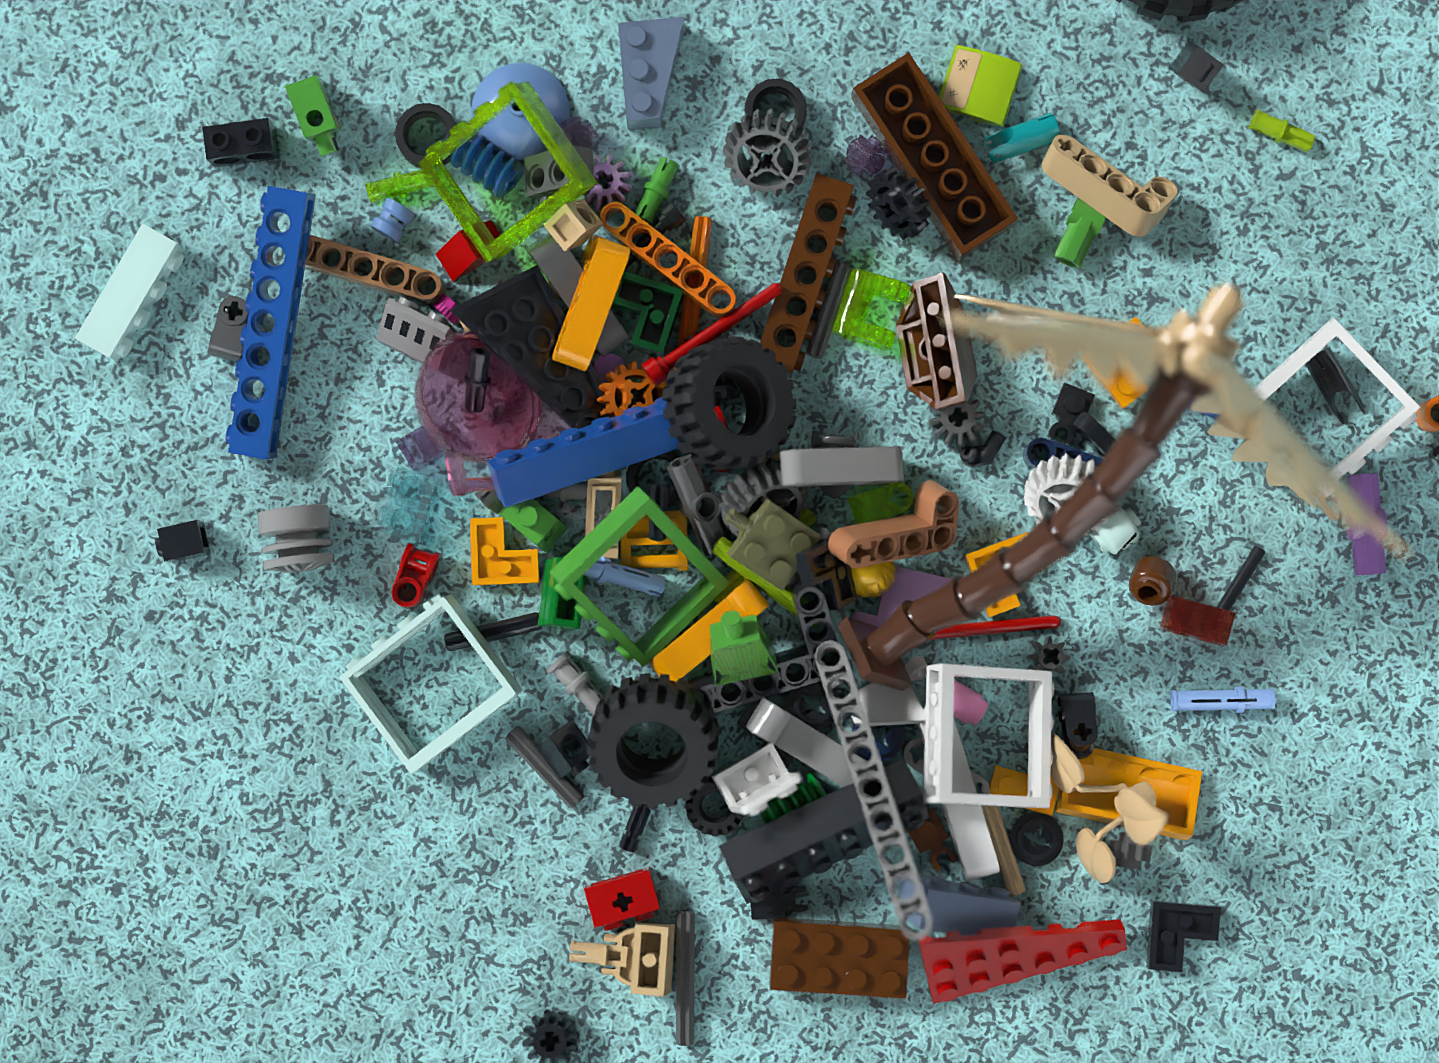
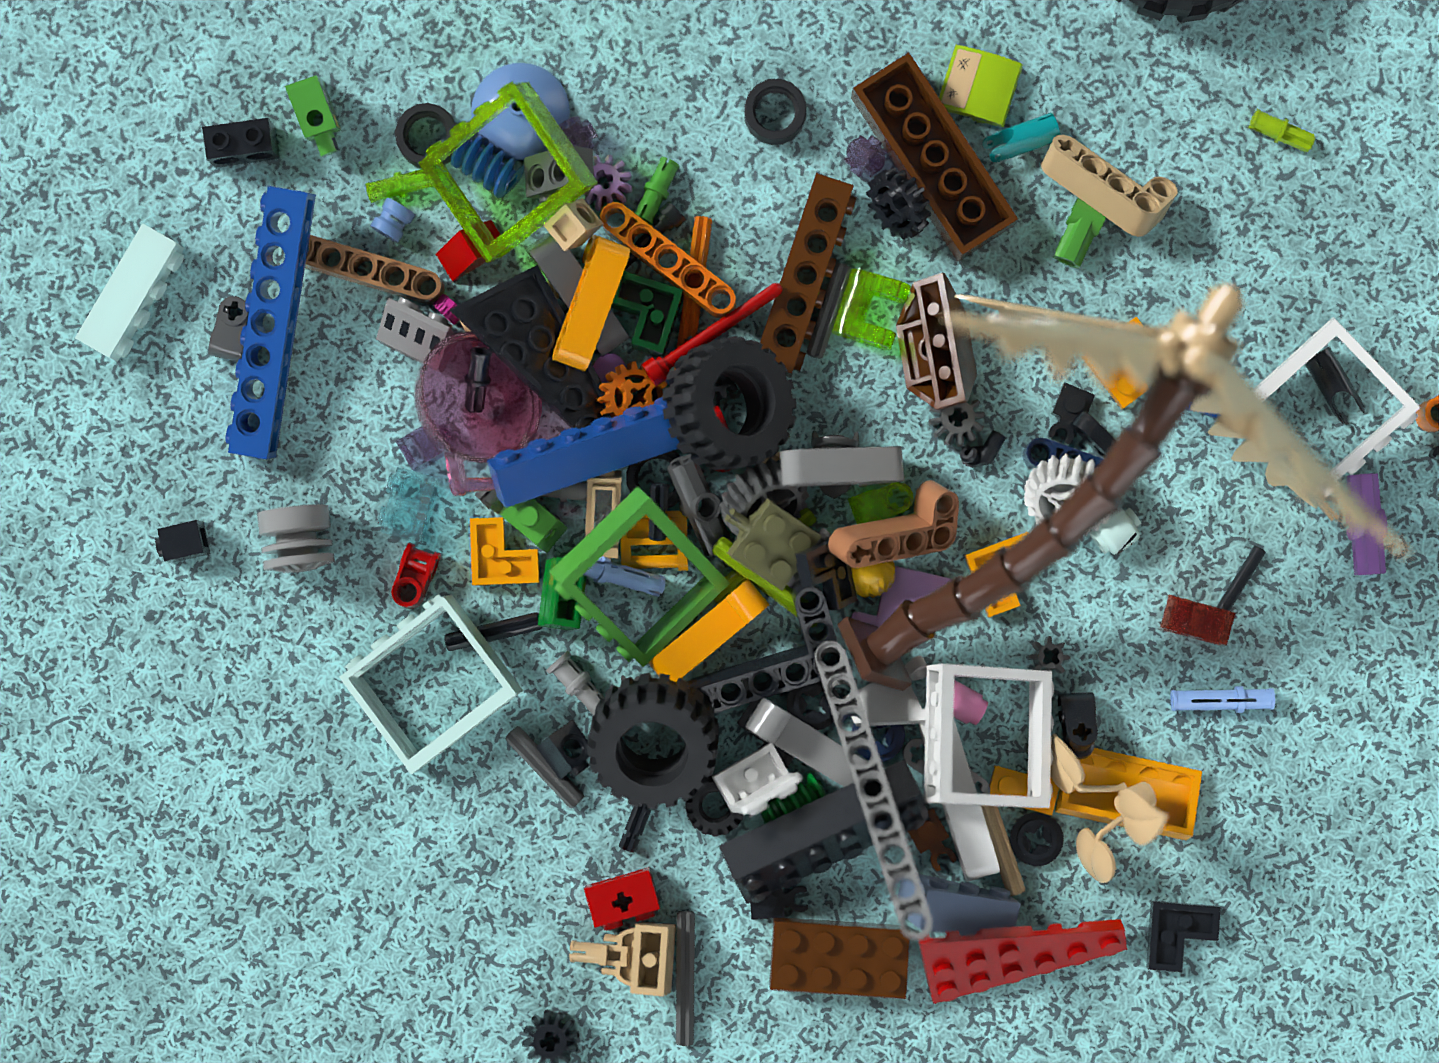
sand blue wedge [618,17,685,130] -> none
bright green torso [709,611,778,686] -> none
dark grey gear [723,108,813,198] -> none
red piece [916,615,1061,648] -> none
dark grey gear [1109,832,1152,870] -> none
reddish brown head [1129,556,1176,606] -> none
black brick [1168,41,1224,92] -> none

